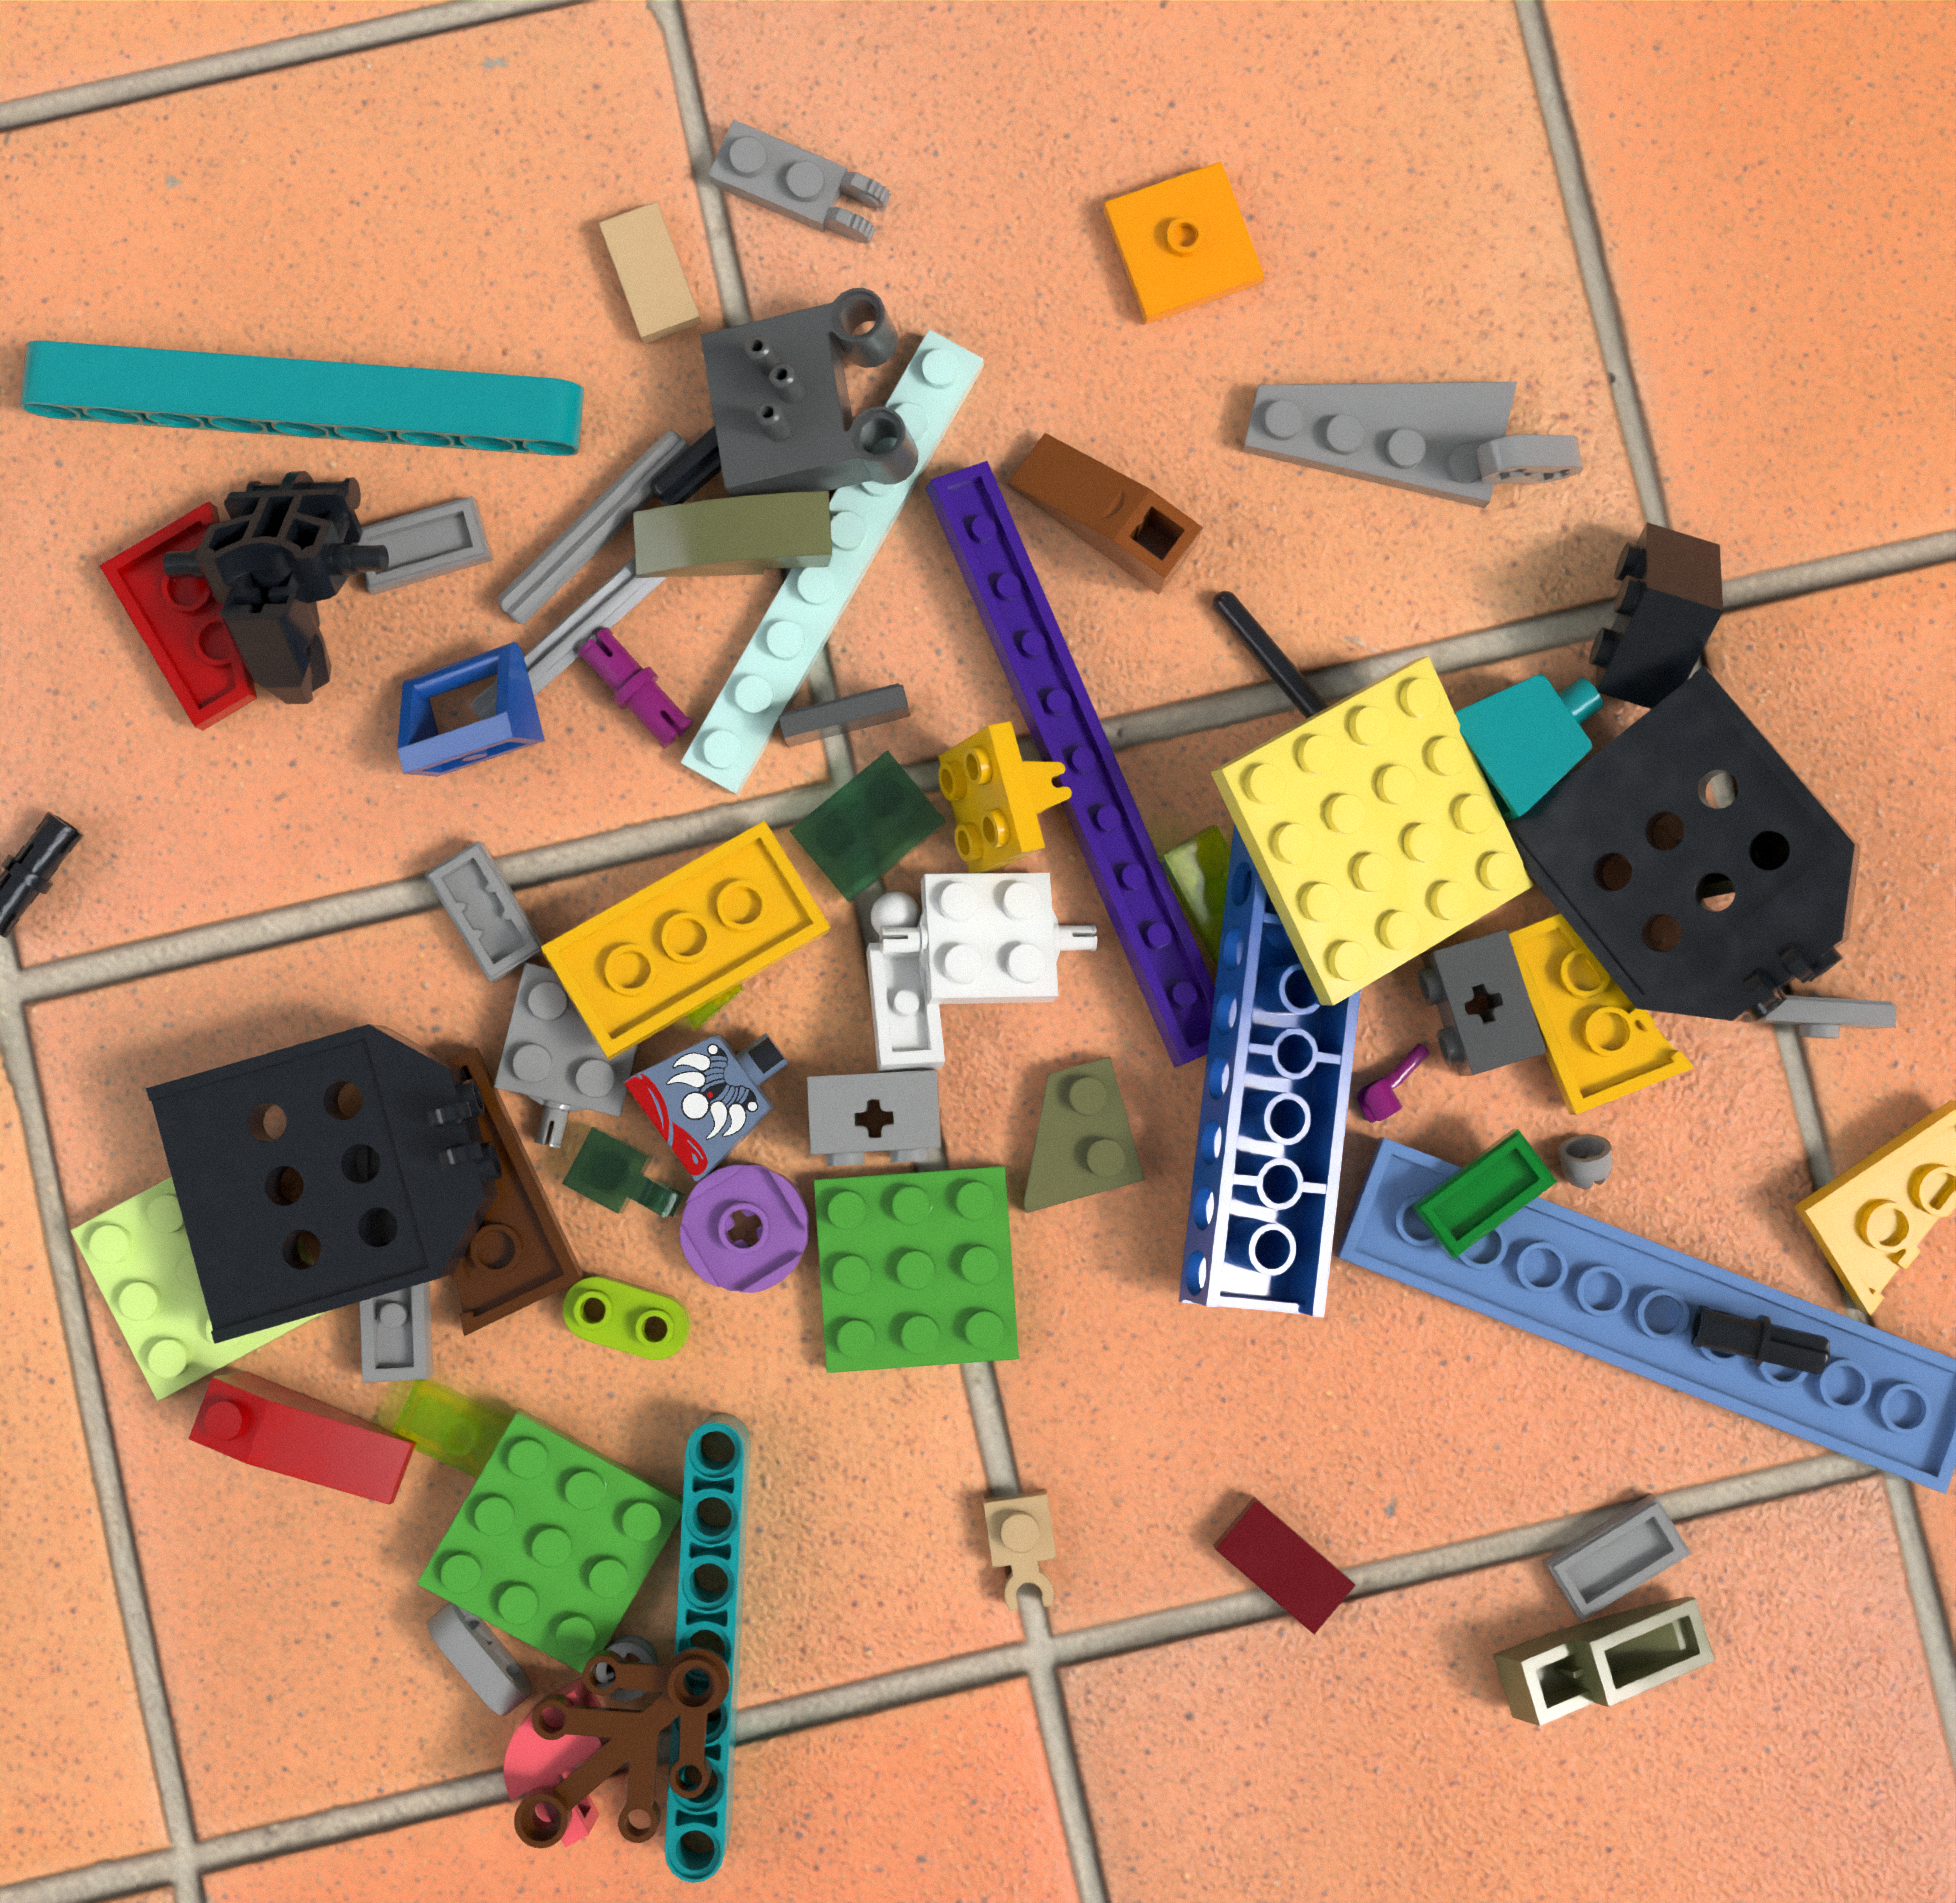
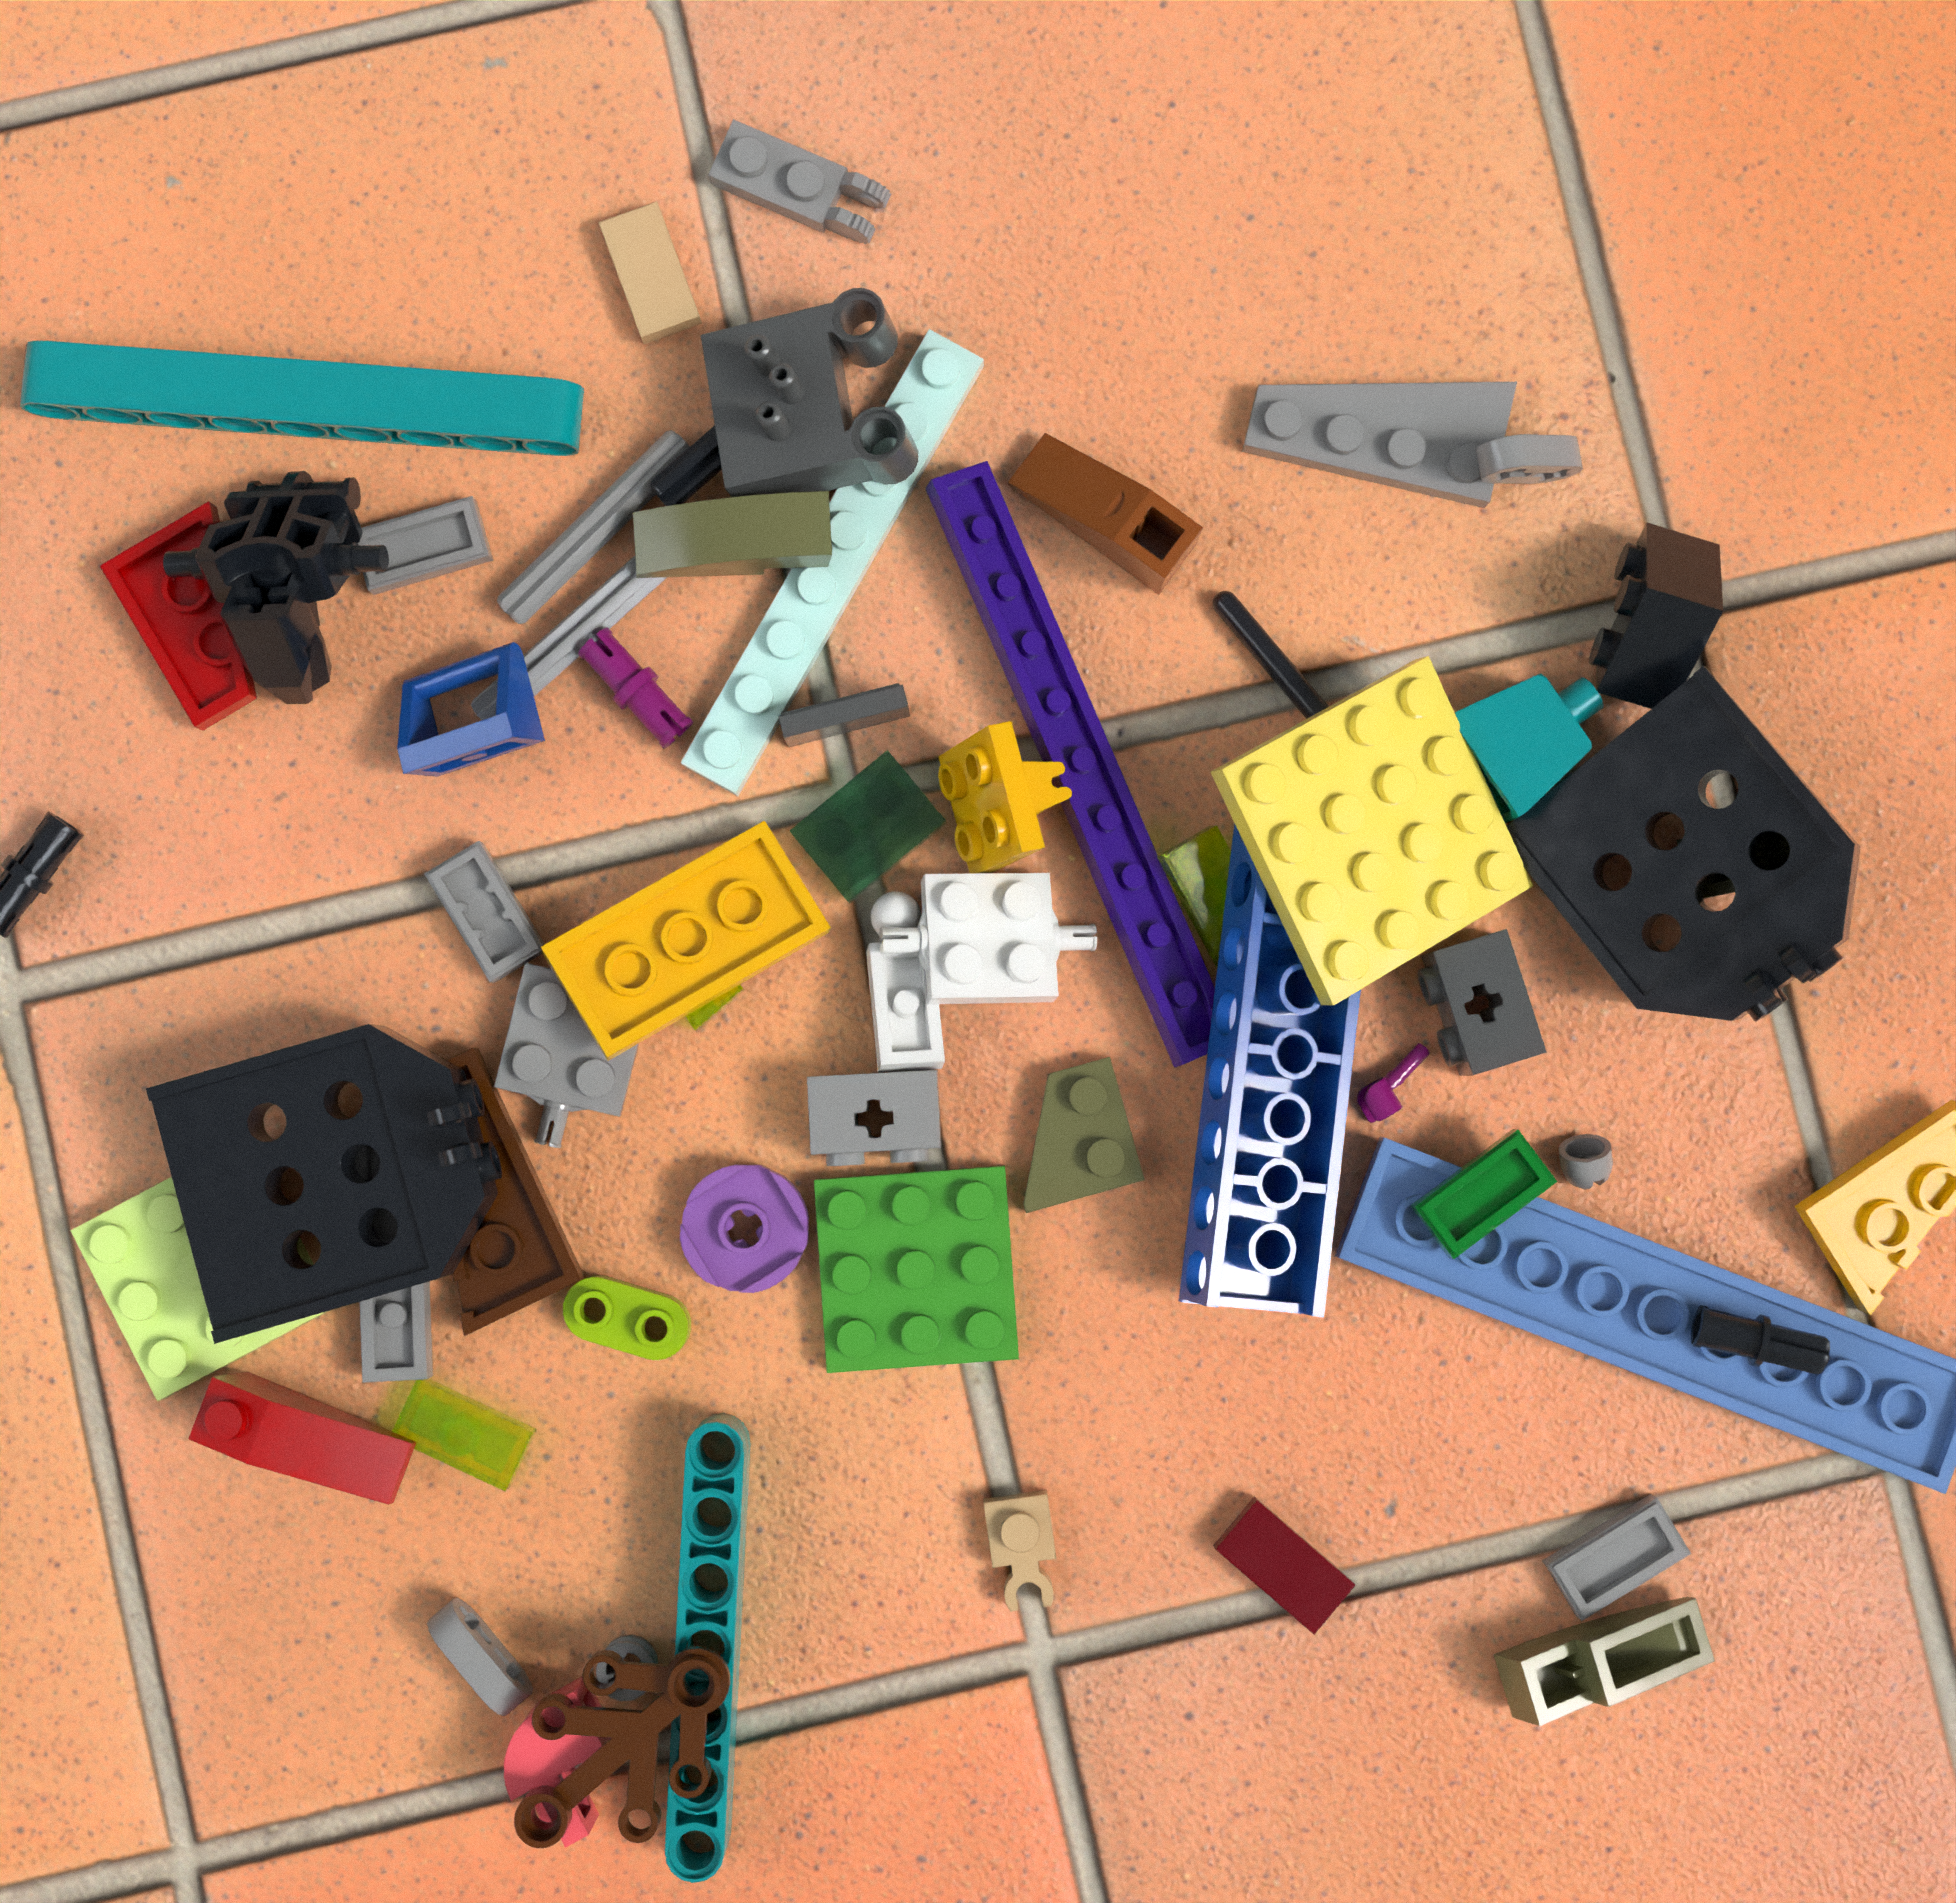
bright green plate [417,1408,683,1673] -> none
clear green plate [562,1127,686,1218] -> none
torso [623,1033,789,1182] -> none
light orange plate [1103,161,1264,325] -> none
yellow wing [1508,913,1695,1115] -> none
light grey plate [1745,995,1897,1039] -> none

